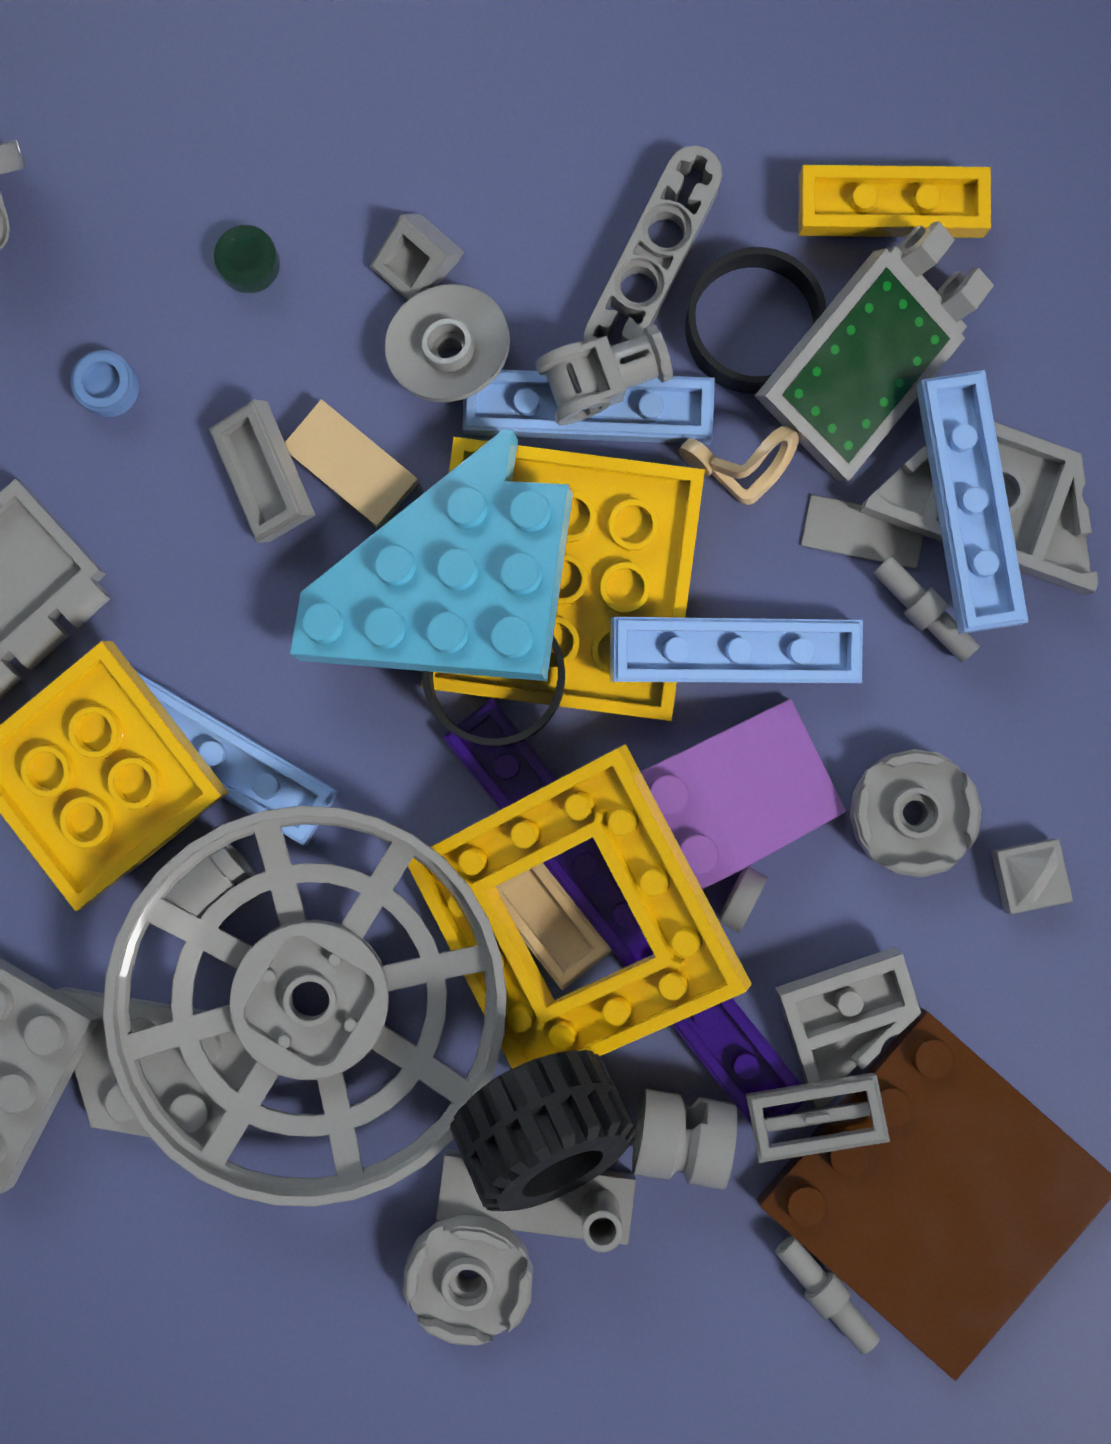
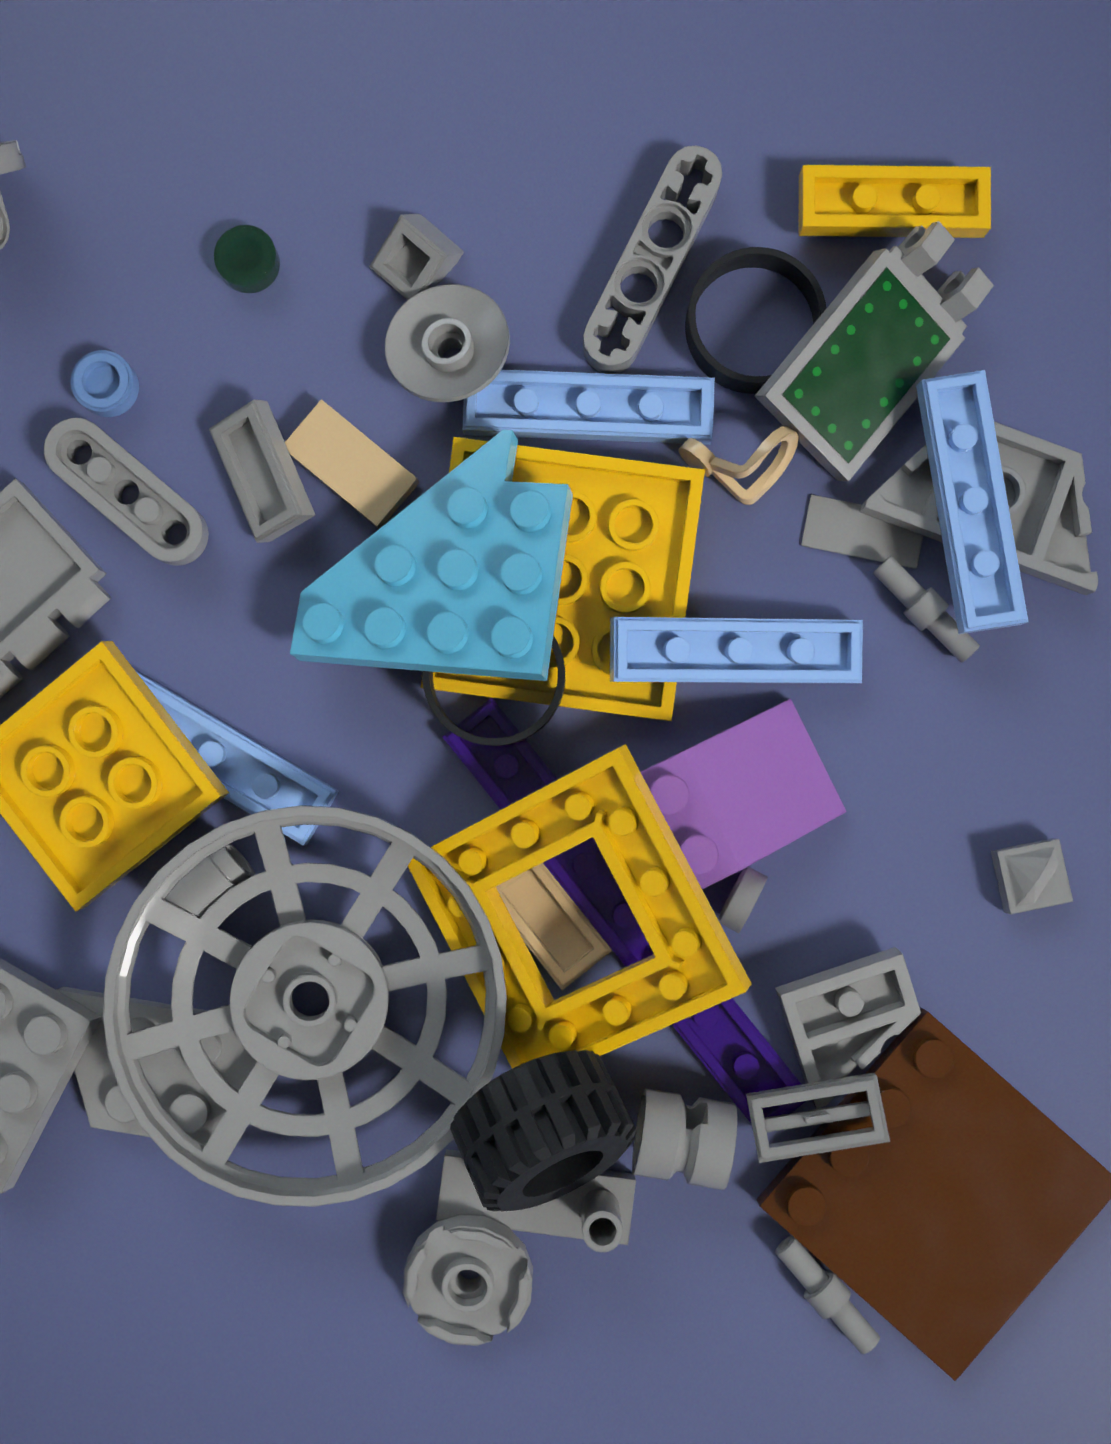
light grey connector [535,324,673,425] -> none
light grey plate [850,749,982,877] -> none
none -> light grey plate [44,418,209,566]

